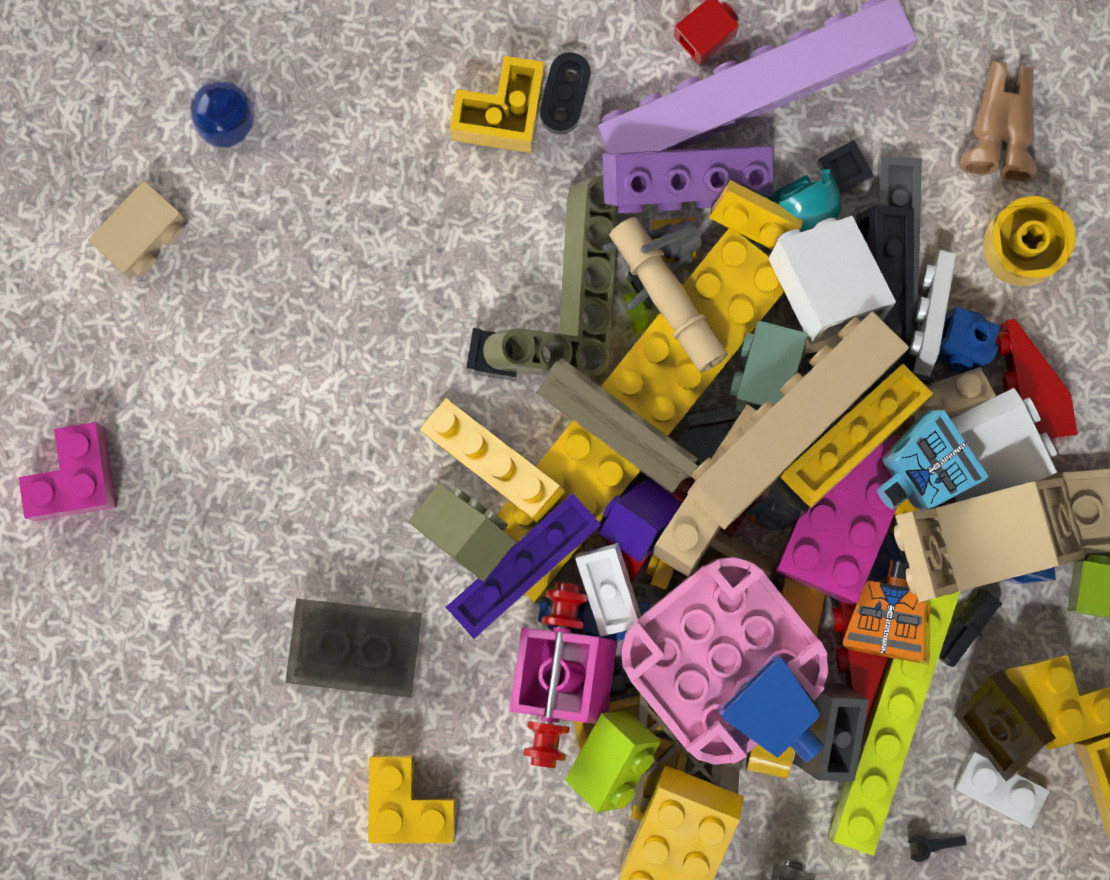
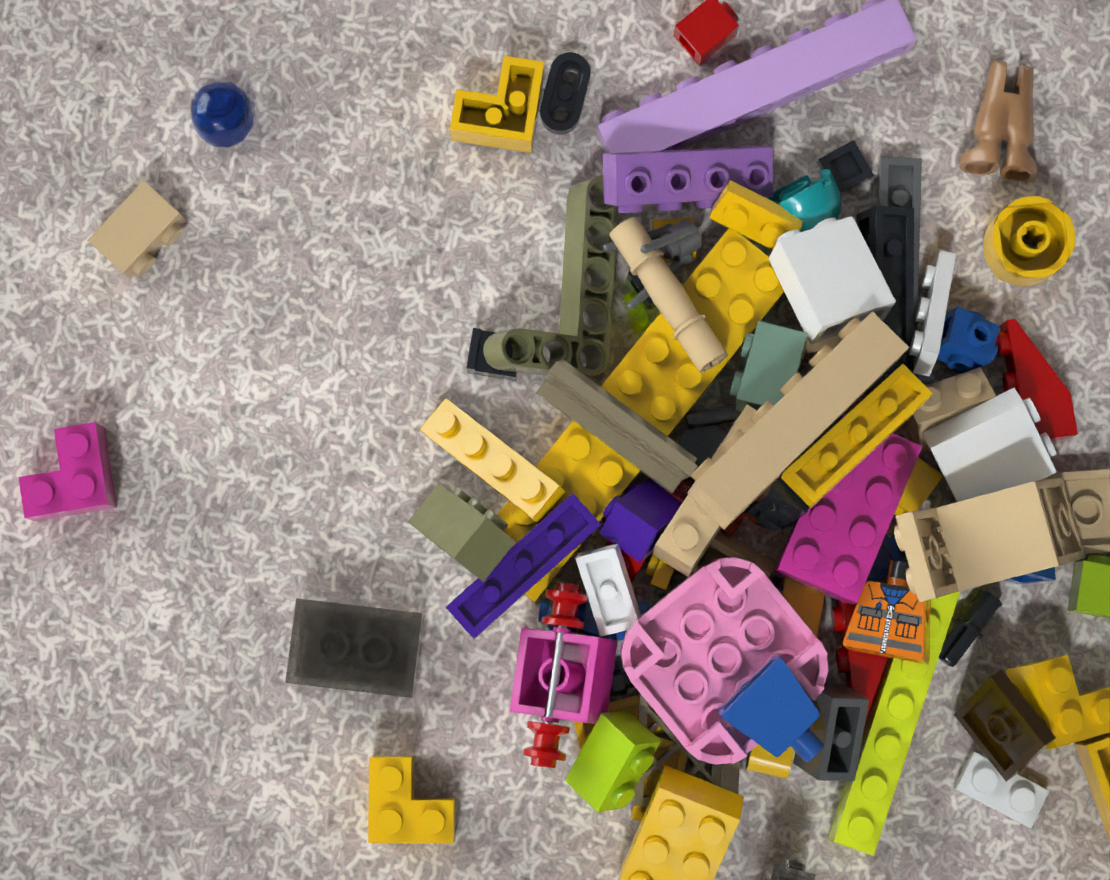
medium azure torso [877,410,989,510] -> none
black hand [908,835,966,862] -> none

